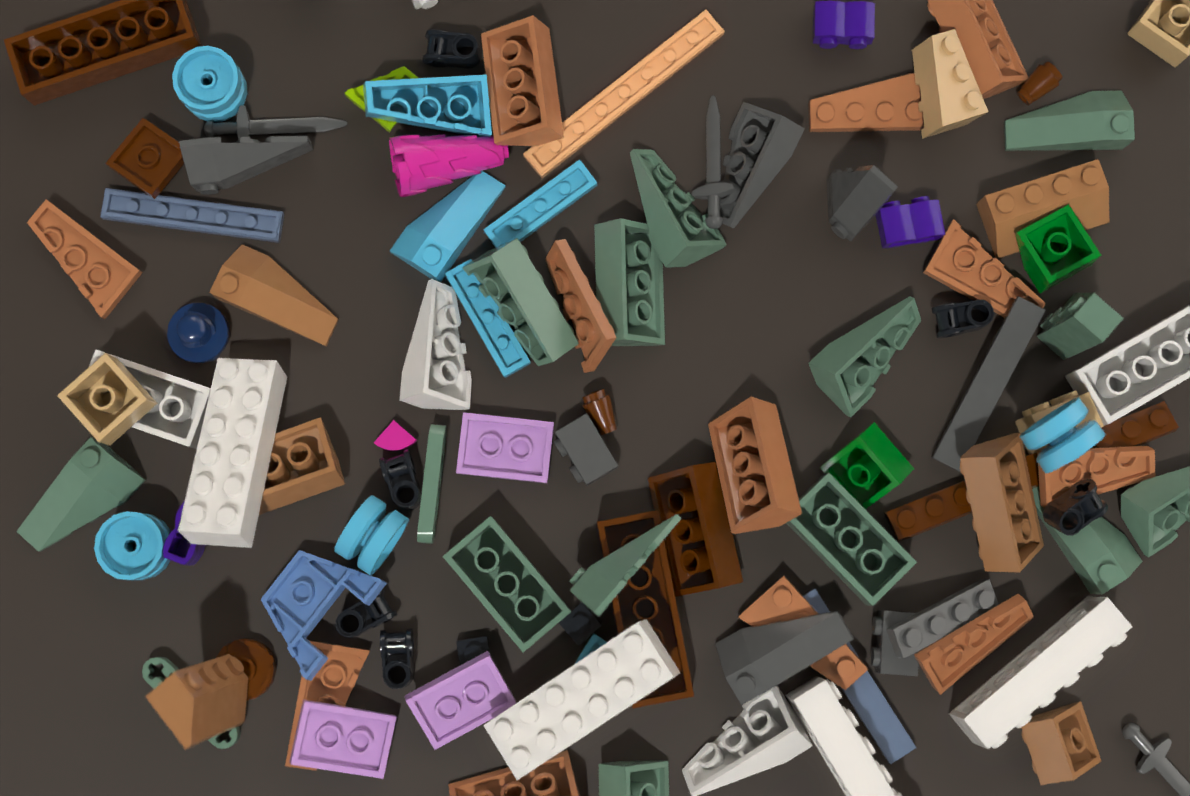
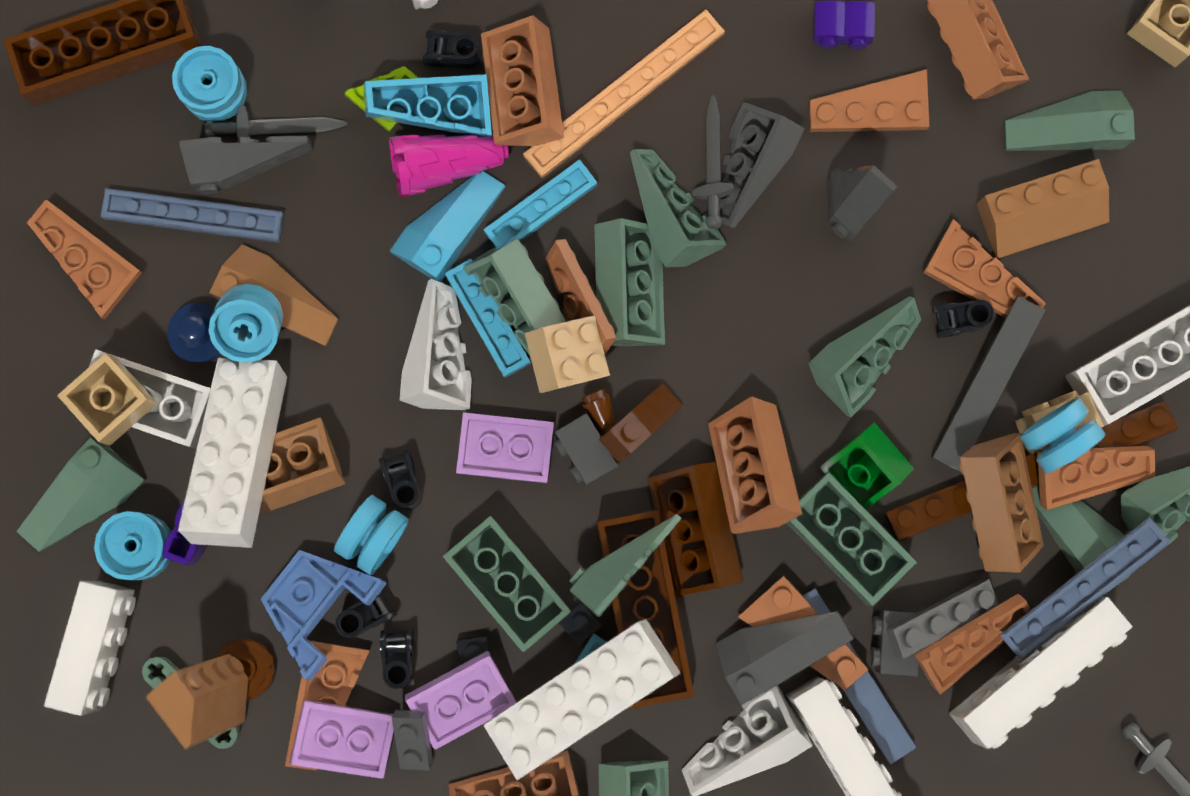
reddish brown plate [105,118,184,199] -> none
dark pink tile [374,420,417,451] -> none
sand green beam [417,424,447,544] -> none
dark purple brick [876,196,945,248] -> none
tan wedge [912,29,988,139] -> none
green slope [1015,204,1101,293] -> none
reddish brown cone [1017,61,1063,106] -> none
medium nougat slope [1021,701,1101,785] -> none
sand green wedge [1036,293,1124,360] -> none
black piece [1043,479,1108,536] -> none
none -> white brick [44,581,136,716]
none -> medium azure wheel [209,284,283,363]
none -> dark grey plate [392,710,433,771]
none -> tan brick [525,315,610,393]
none -> reddish brown slope [599,383,683,463]
none -> sand blue tile [999,517,1171,660]

